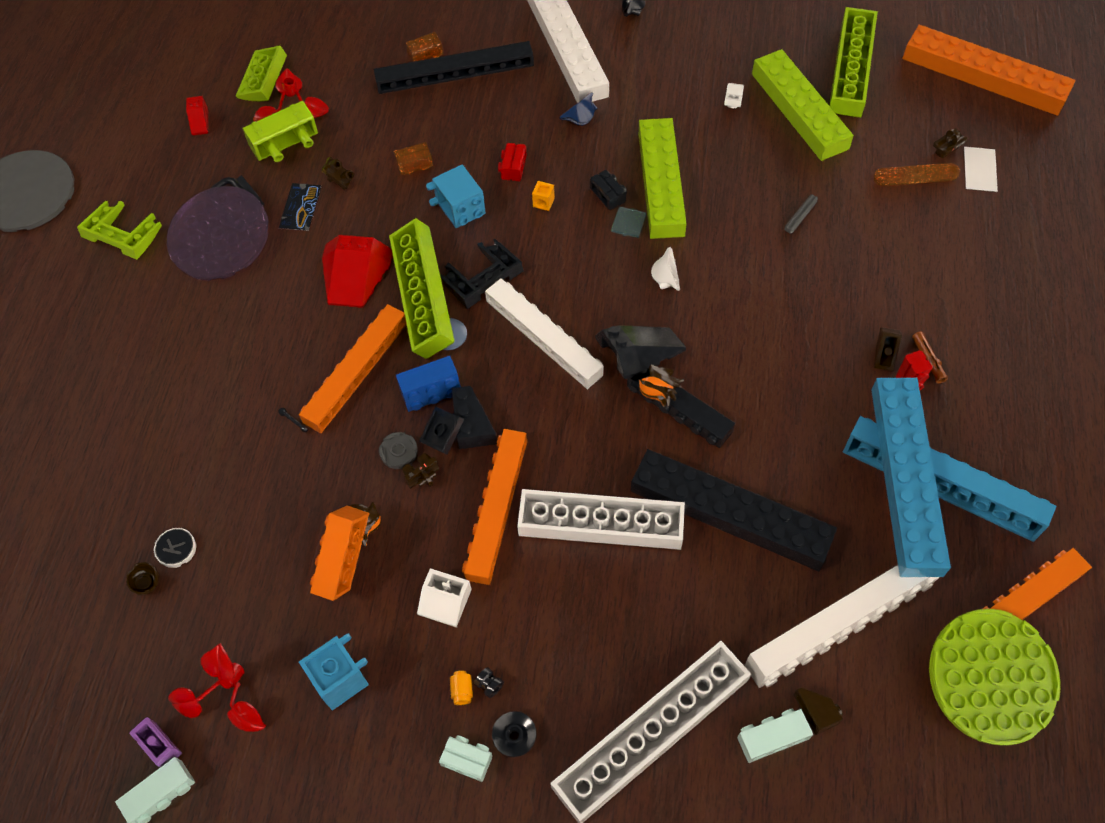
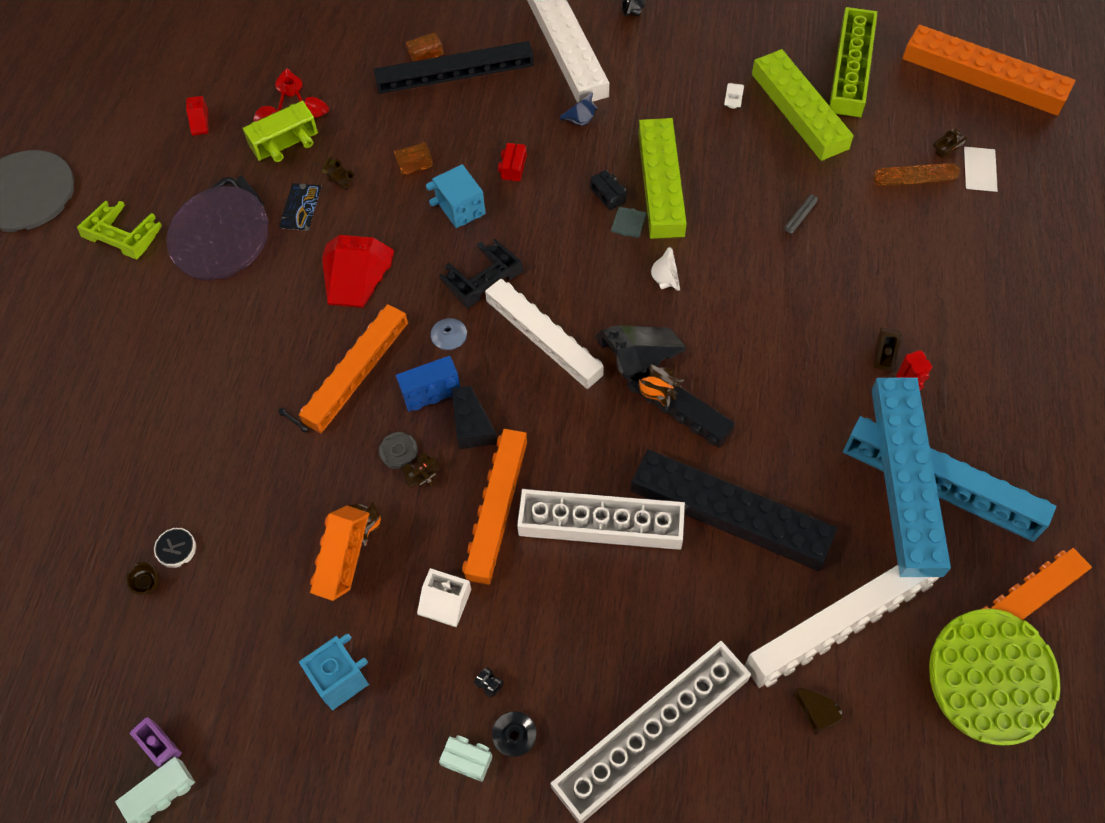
red plant [168,643,267,732] -> none
lime slope [236,46,287,101] -> none
lime brick [389,218,455,359] -> none
black tile [419,406,464,455] -> none
light orange brick [450,671,473,705] -> none
light orange brick [532,181,555,211] -> none
light aqua brick [737,708,813,763] -> none
dark orange pin [912,331,948,384] -> none

